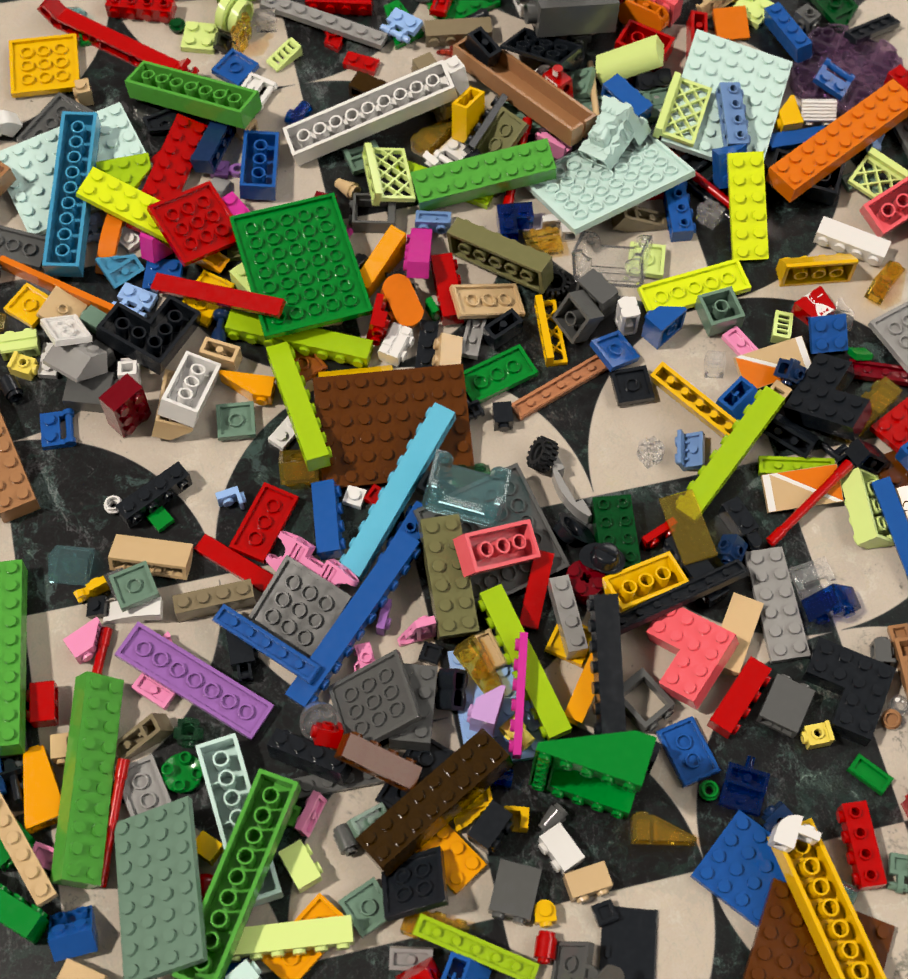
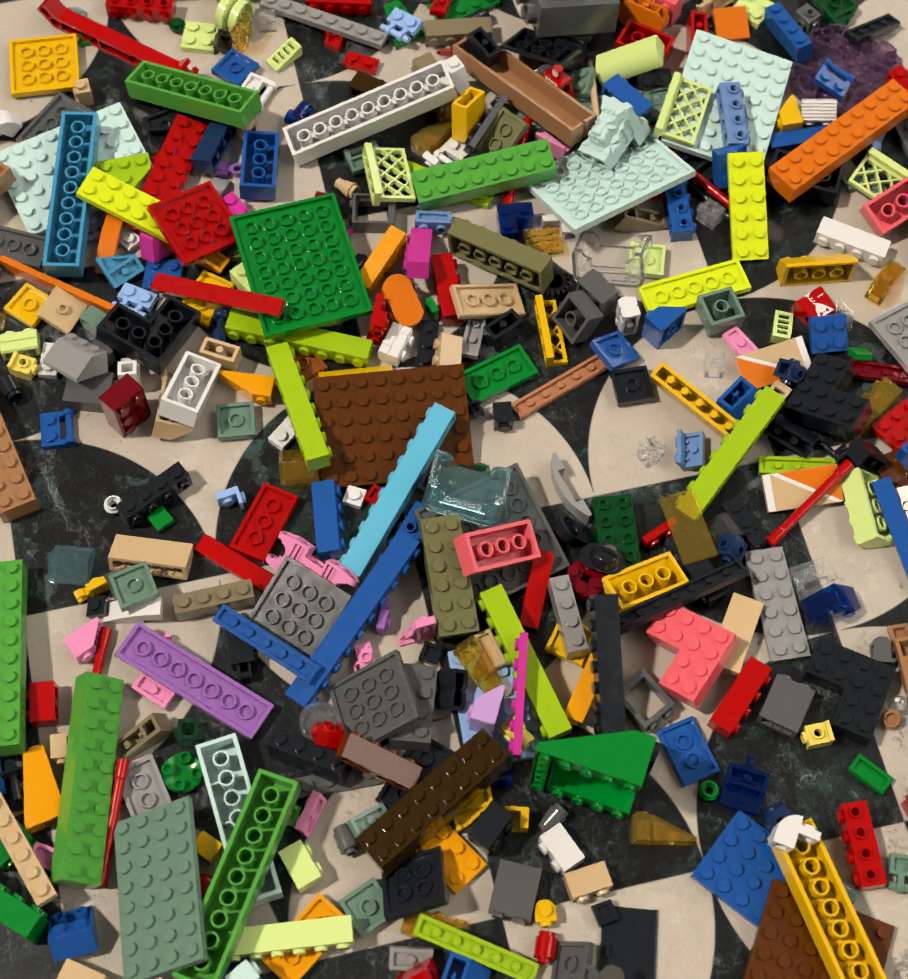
white tile [40,314,92,347] -> none
black tyre [526,436,559,473] -> none

